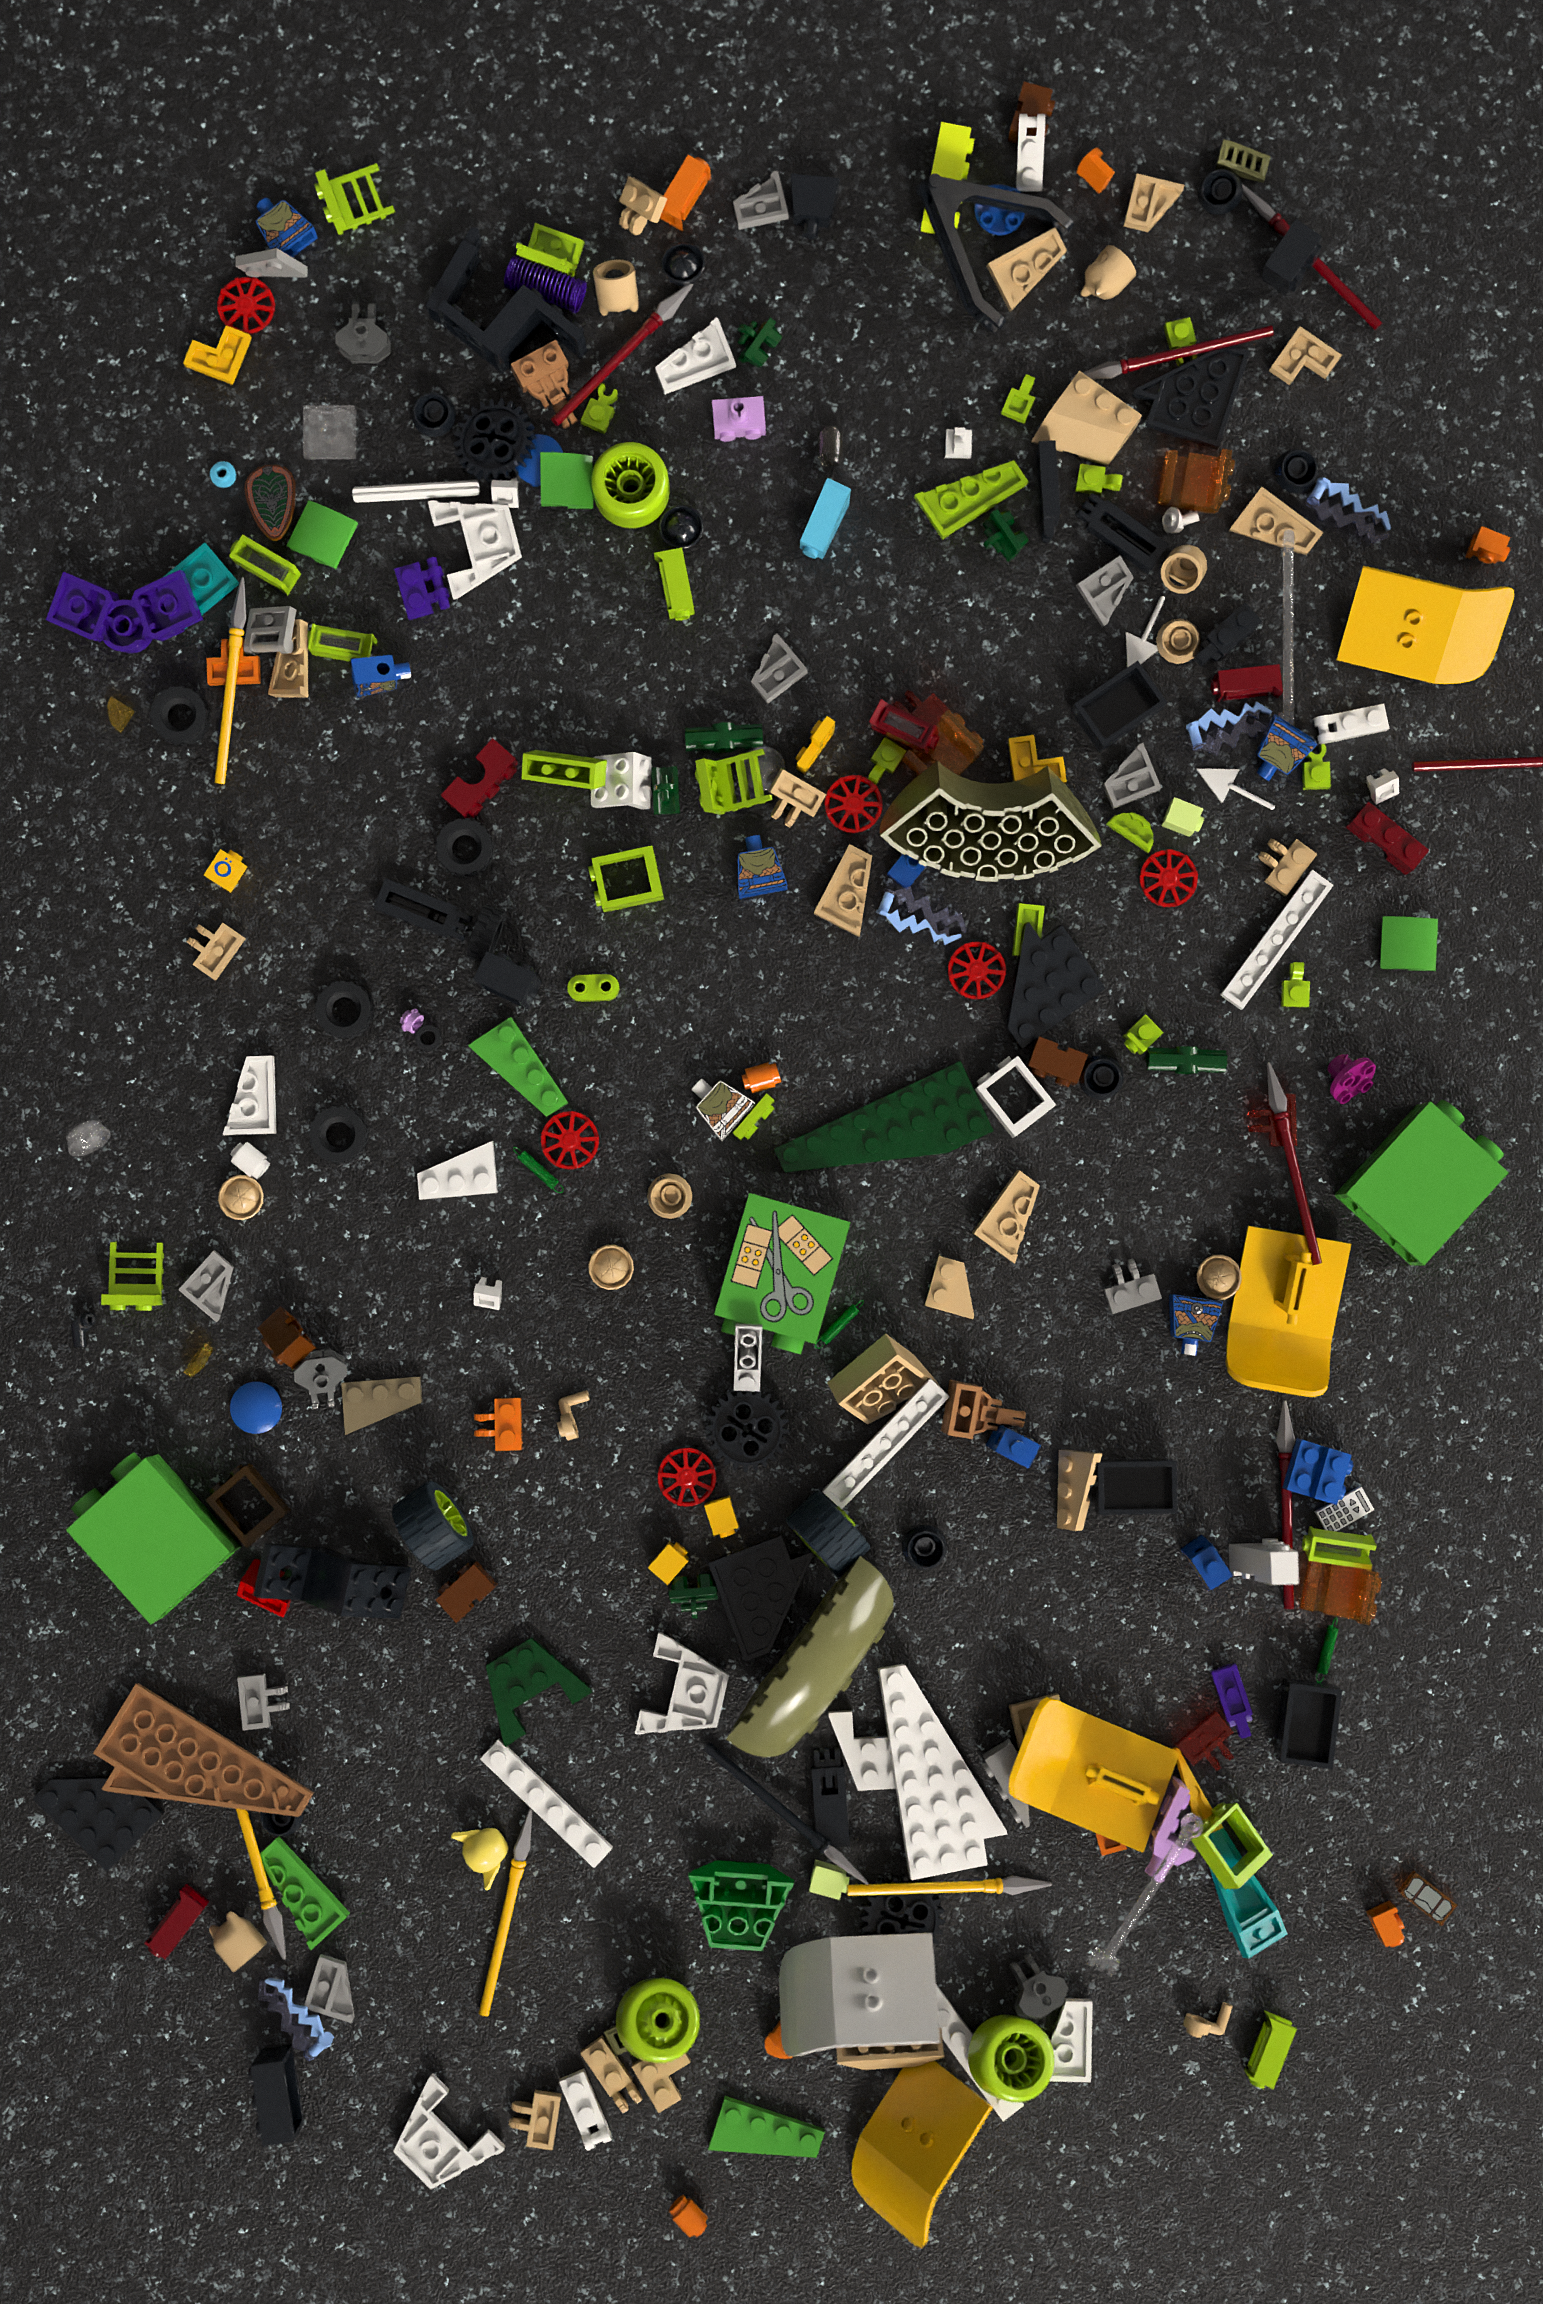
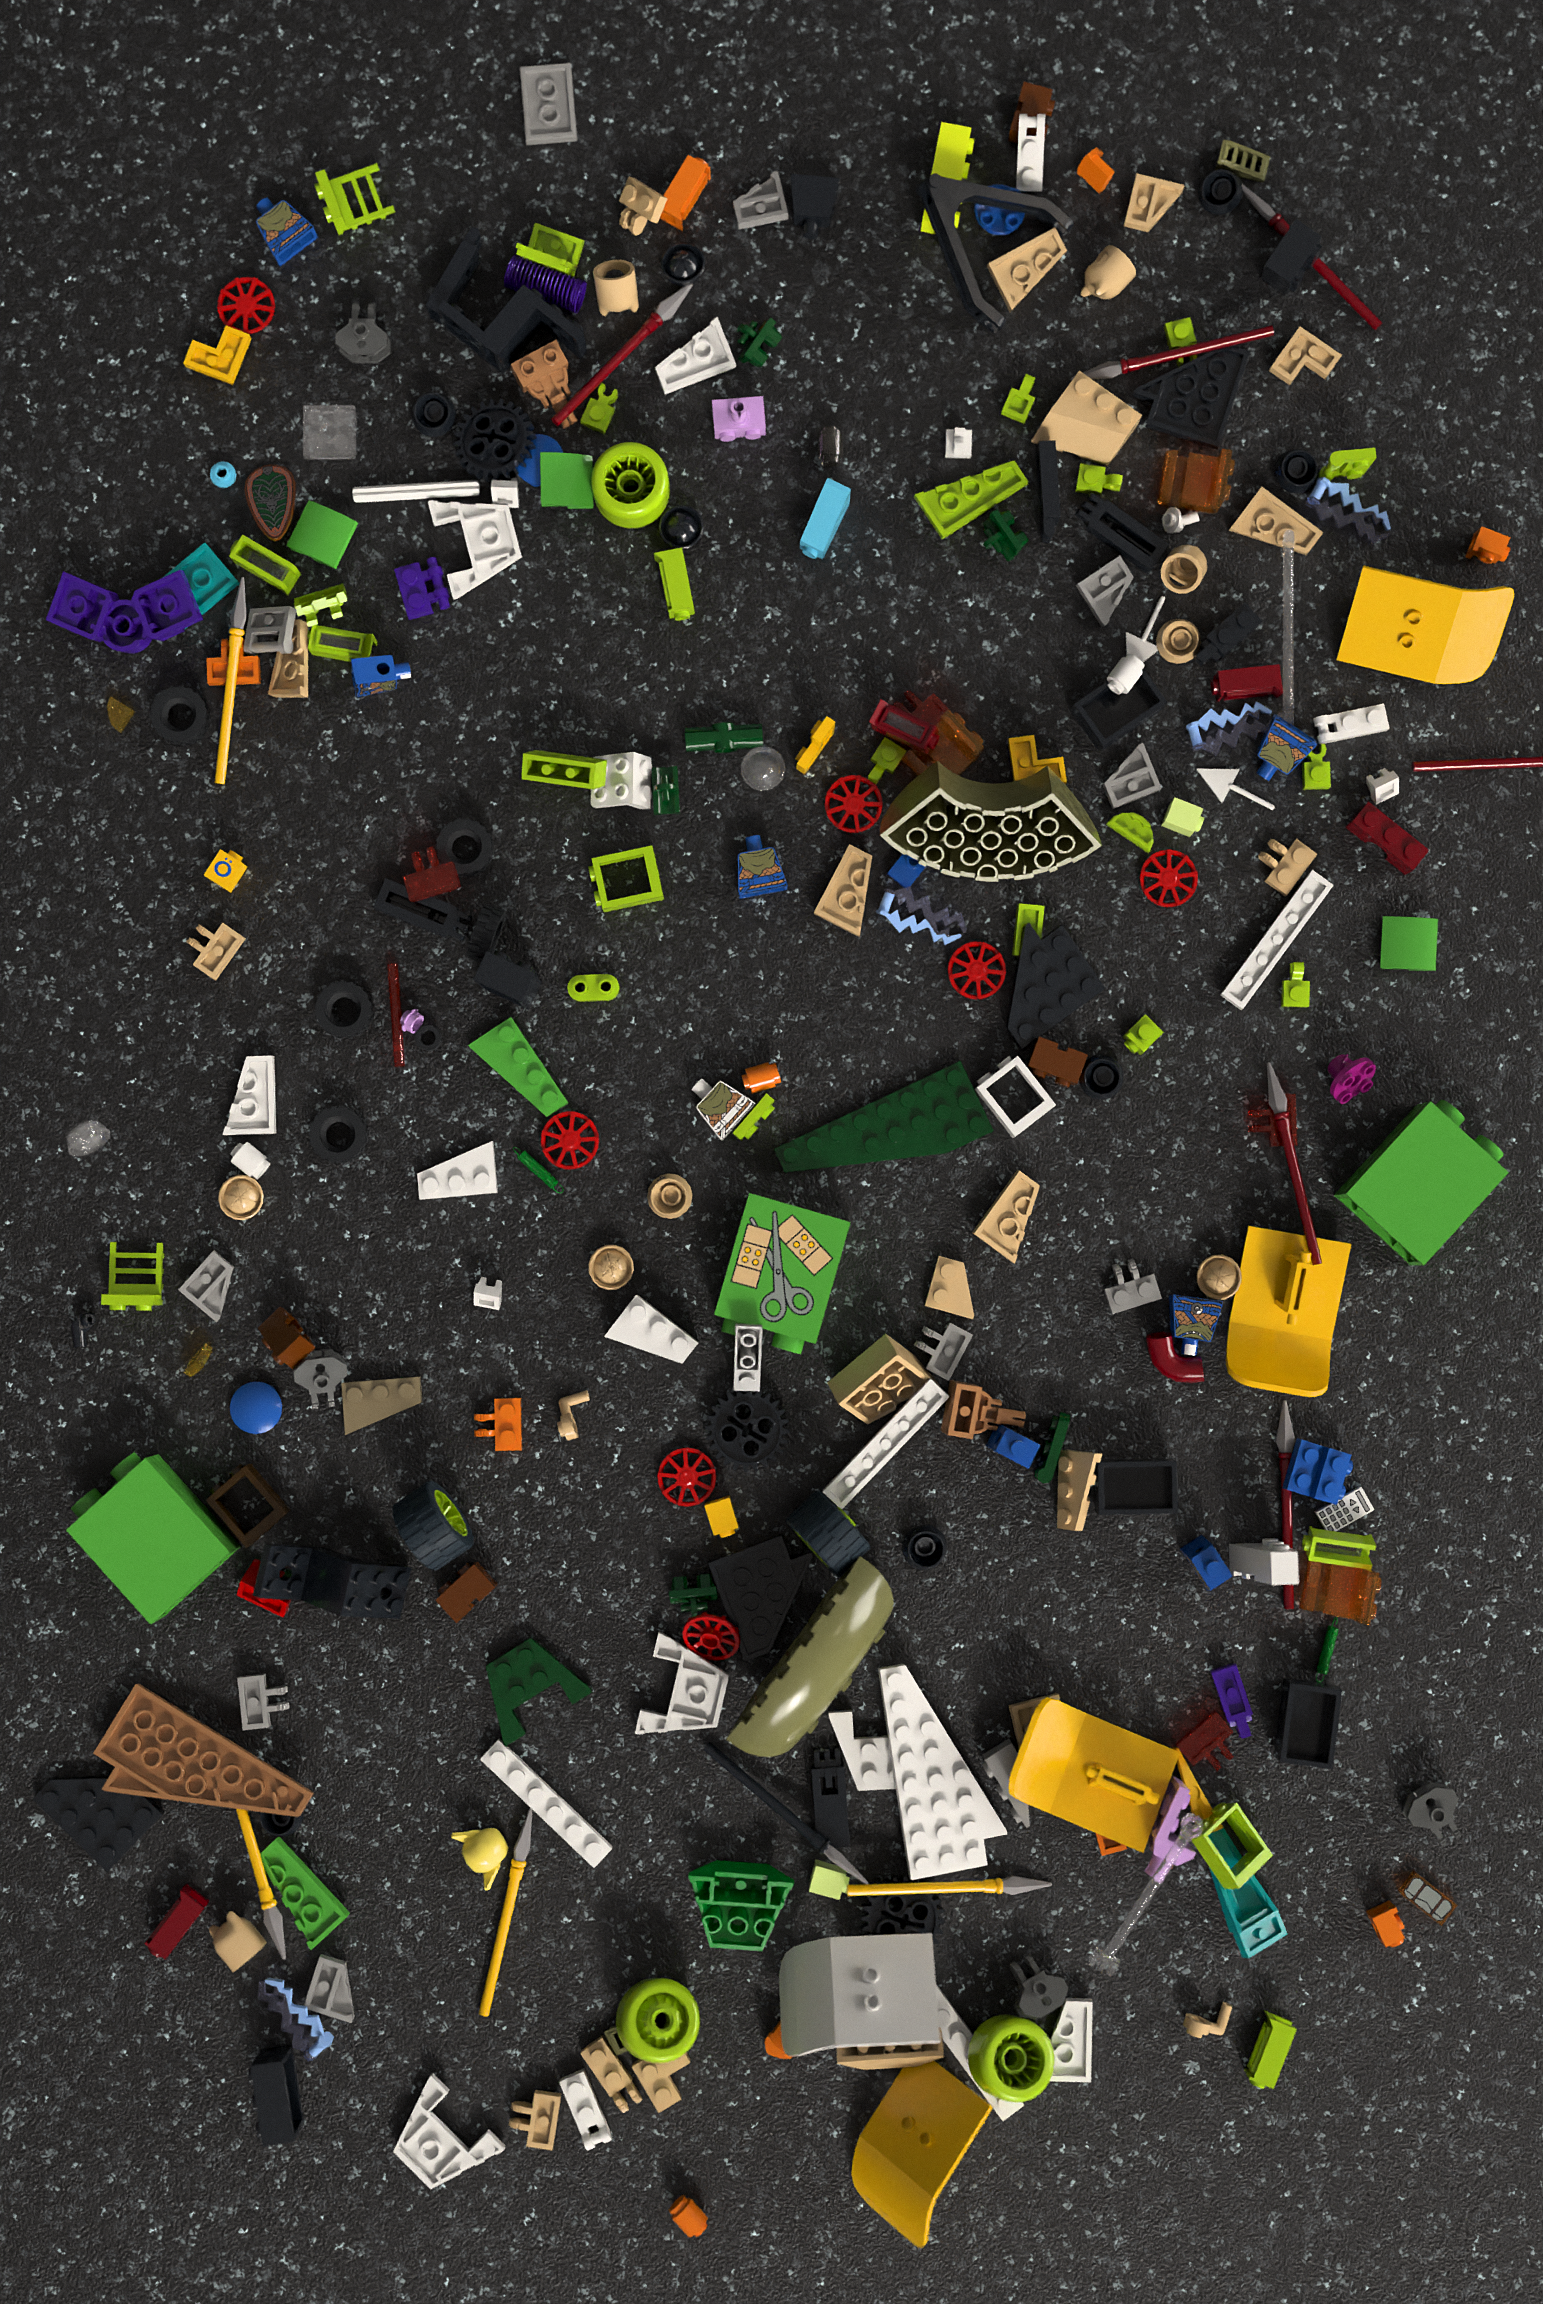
light grey wing [235,248,307,277] -> none
dark red arch [441,738,518,818] -> none
yellow brick [648,1541,689,1585] -> none
lime plate [695,749,772,815] -> none
bright green wing [708,2096,825,2158] -> none
light grey wing [751,634,808,704] -> none
tan hinge [768,769,826,827] -> none
green piece [815,1300,864,1349] -> none
dark green piece [1146,1046,1227,1074] -> none
none -> lime plate [294,584,347,627]
none -> clear red bar [387,963,405,1067]
none -> clear red hinge [403,846,461,902]
none -> light grey tile [520,63,577,145]
none -> white wedge [604,1295,699,1363]
none -> red wheel [682,1612,740,1660]
none -> light grey hinge [914,1322,973,1381]
none -> dark green plate [1034,1411,1070,1484]
none -> white brick [1107,654,1144,694]
none -> dark red cylinder [1146,1332,1204,1383]
none -> lime plate [1318,448,1377,481]
none -> dark grey hinge [1401,1782,1461,1847]

